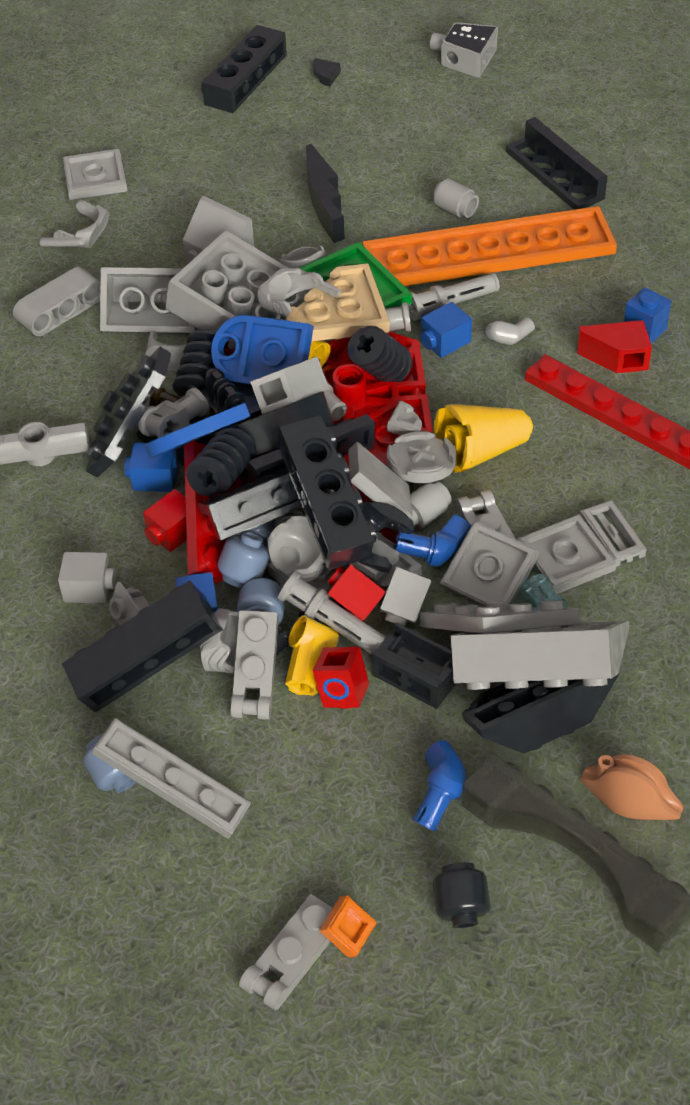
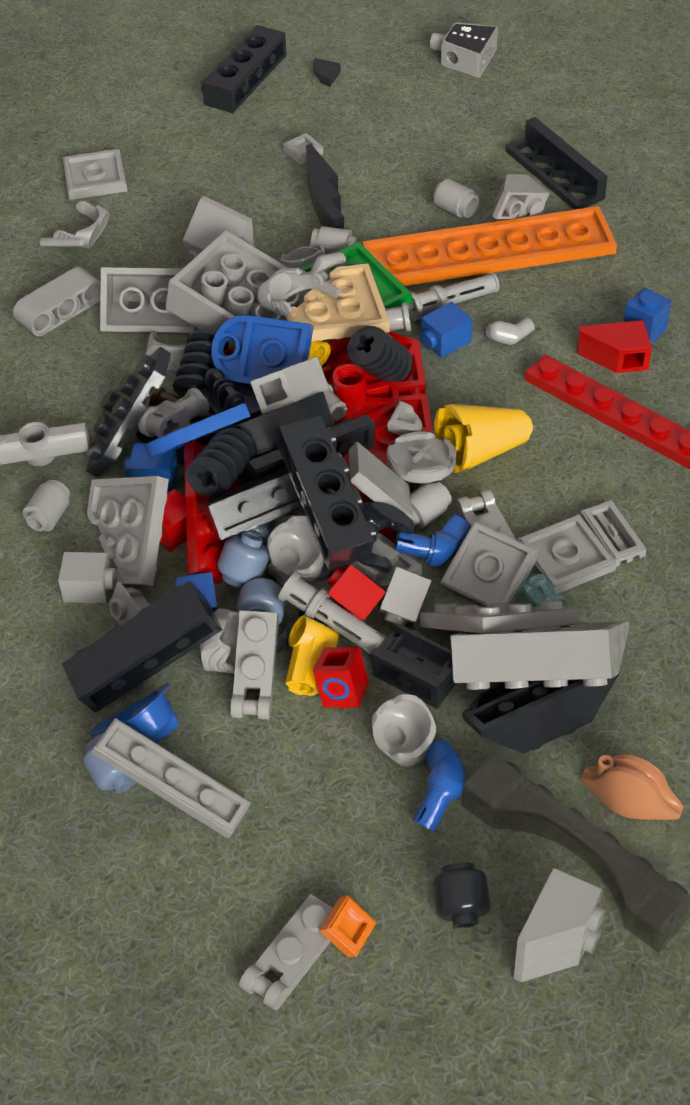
none -> light grey brick [23,480,70,531]
none -> light grey plate [87,476,169,586]
none -> blue piece [90,683,179,743]
none -> light grey tile [283,133,323,165]
none -> light grey brick [310,226,357,254]
none -> light grey arm [310,252,346,282]
none -> light grey hair [372,694,437,767]
none -> light grey slope [492,174,550,219]
none -> light grey slope [513,868,605,982]

